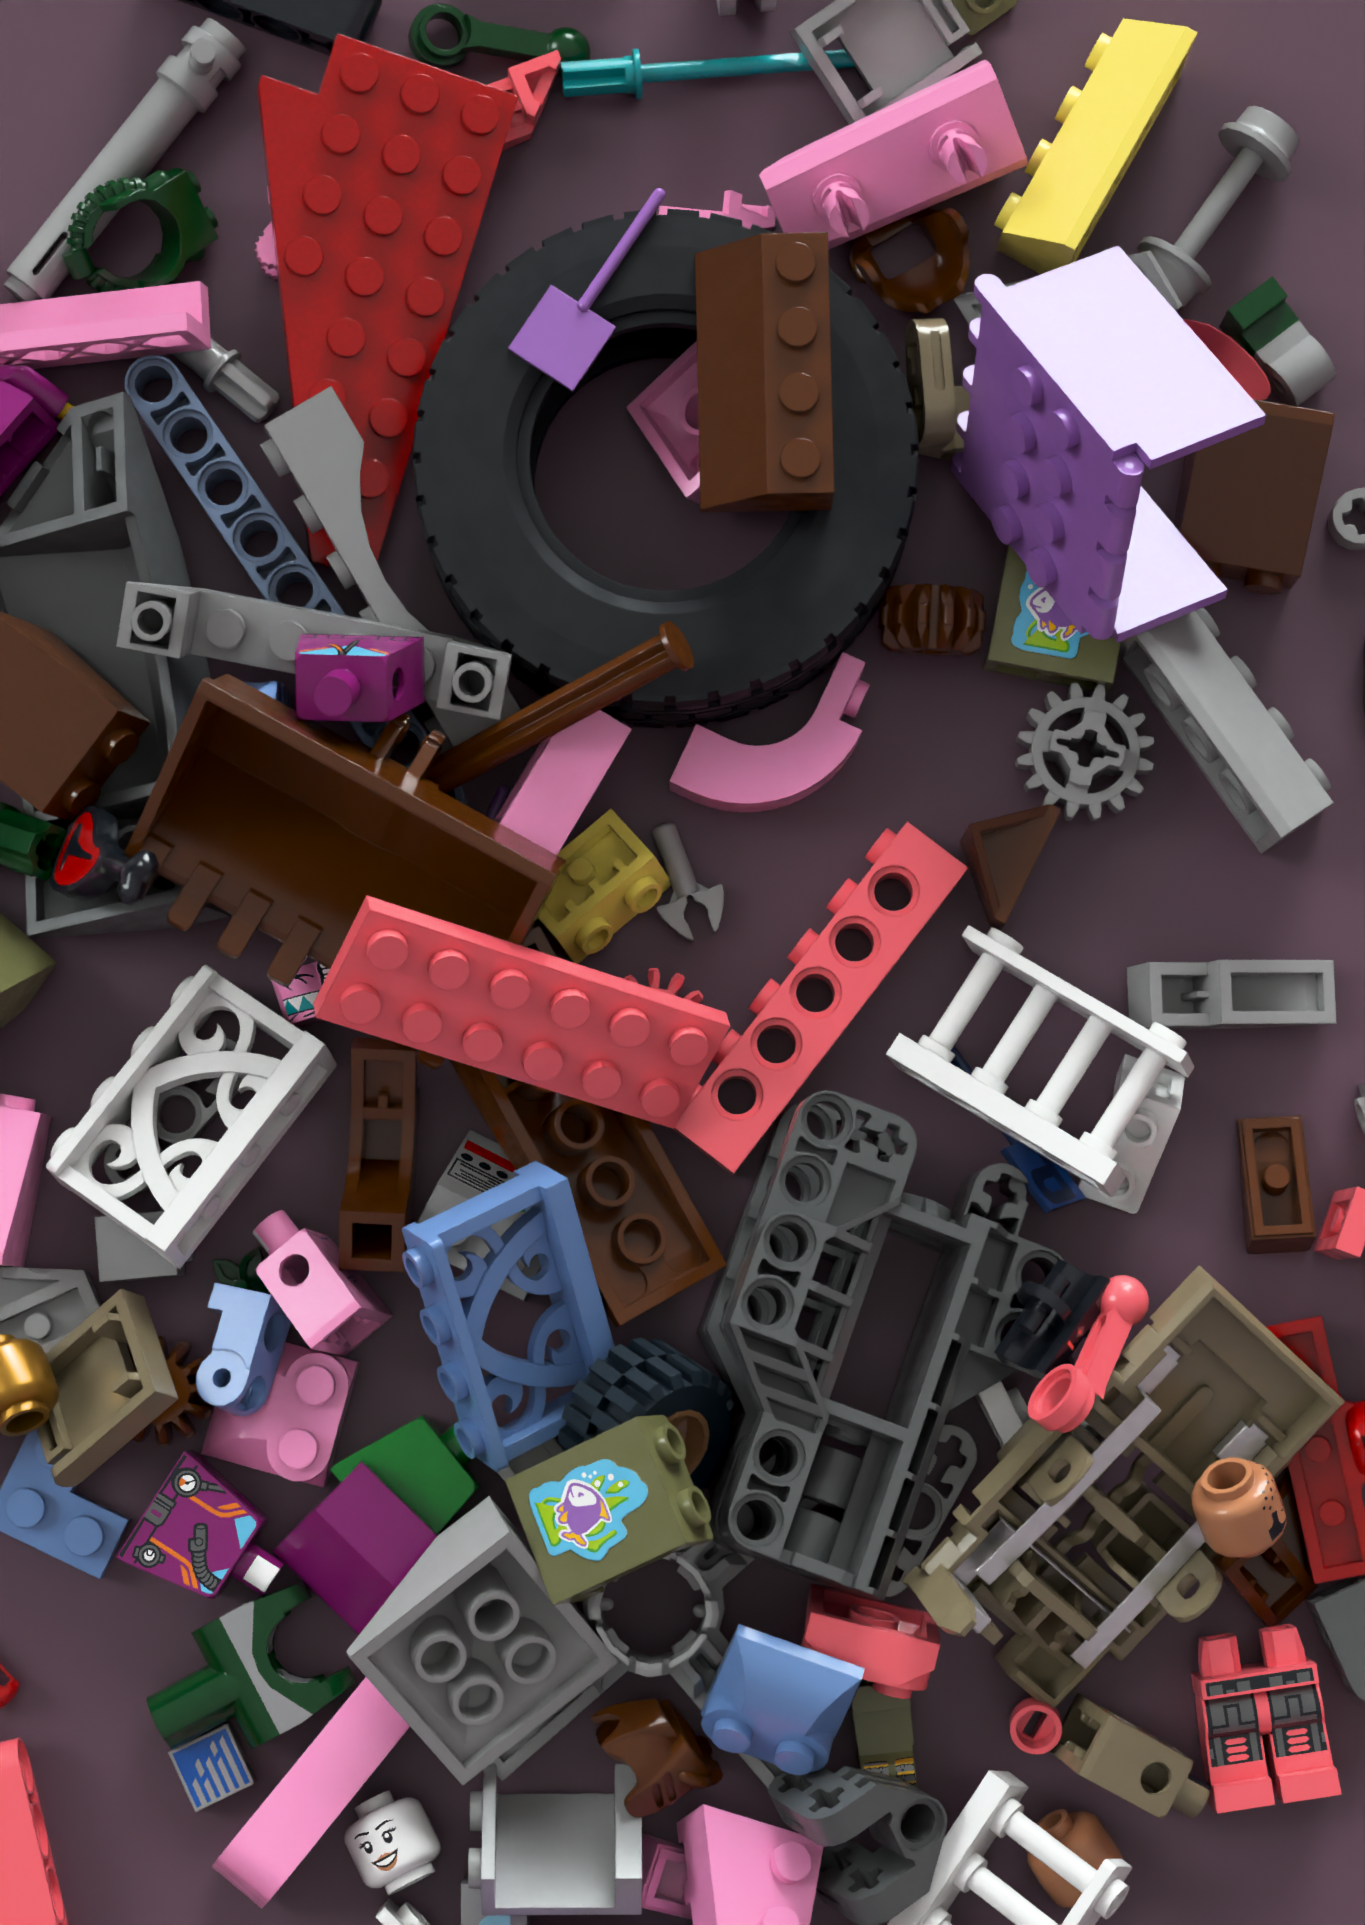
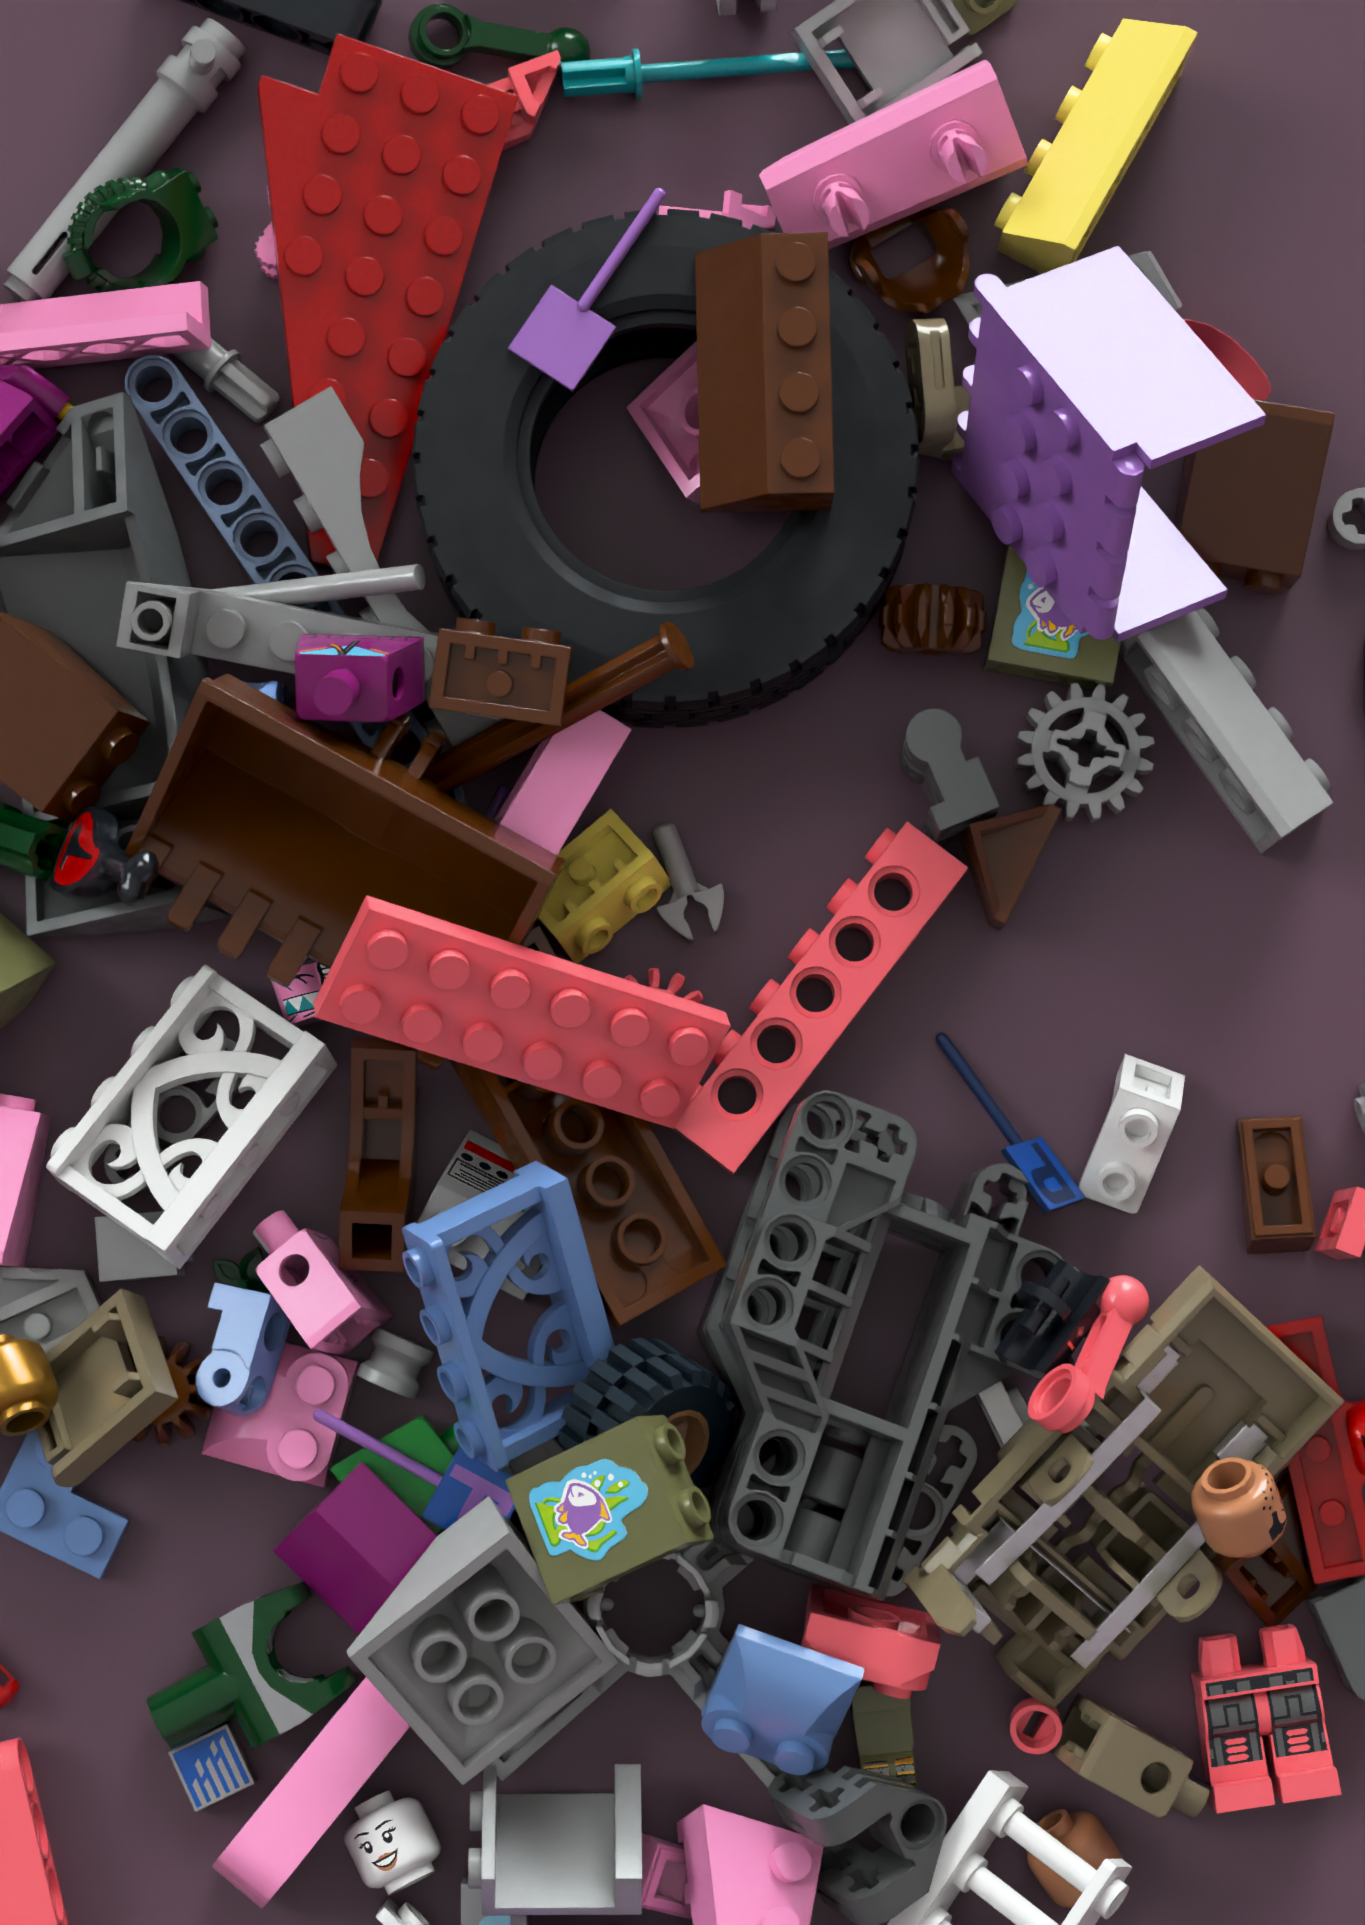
torso [116,1450,285,1599] -> none
reddish brown helmet [590,1698,723,1817] -> none
bright pink arch [669,652,871,813] -> none
white fence [886,925,1195,1197] -> none
light grey slope [1127,960,1337,1030] -> none
light grey piece [1137,106,1300,311] -> none
leg [1219,276,1336,407] -> none
none -> light grey bar [210,564,426,605]
none -> piece [313,1409,515,1530]
none -> light grey wheel [356,1327,435,1400]
none -> reddish brown bracket [428,617,574,726]
none -> dark grey legs [900,708,1000,847]

